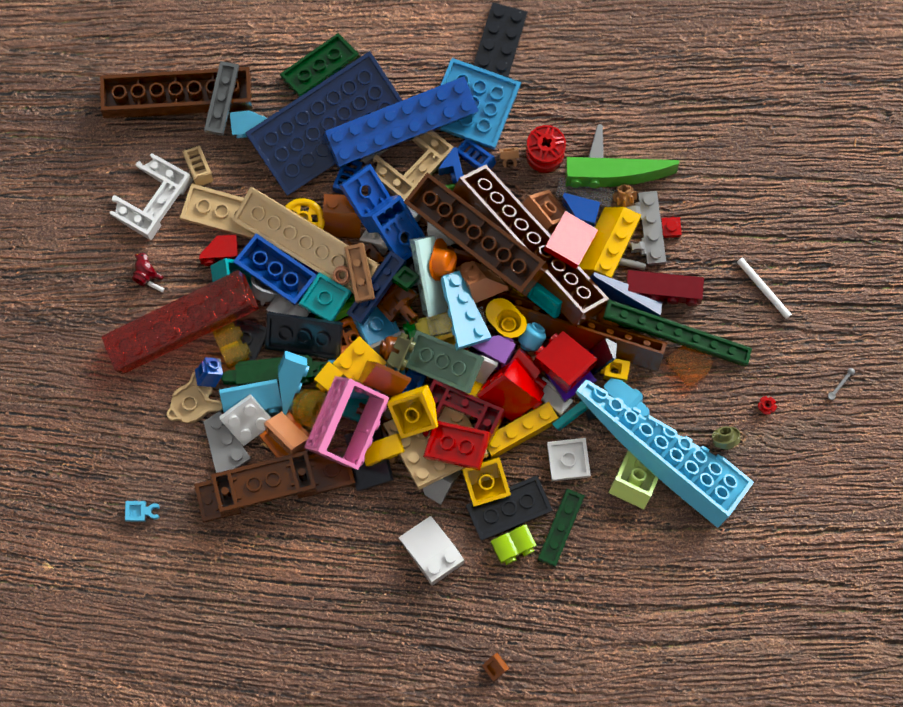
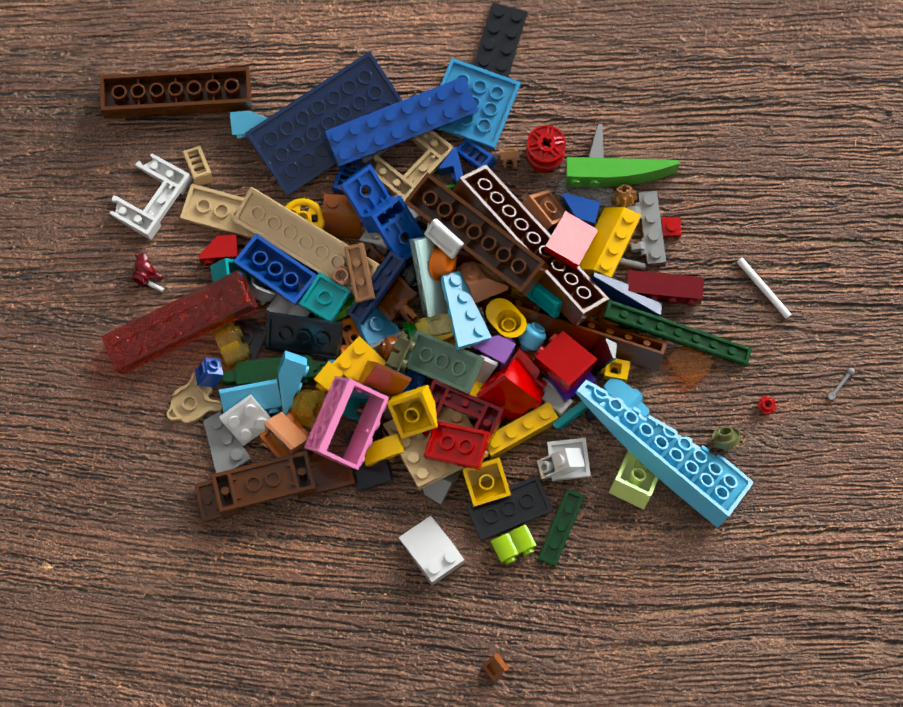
medium azure plate [125,501,160,522] -> none
dark grey plate [204,61,239,136] -> none
dark green tile [279,33,360,97] -> none
dark green plate [392,265,419,292] -> none
none -> white tile [424,219,464,259]
none -> white slope [537,448,585,479]

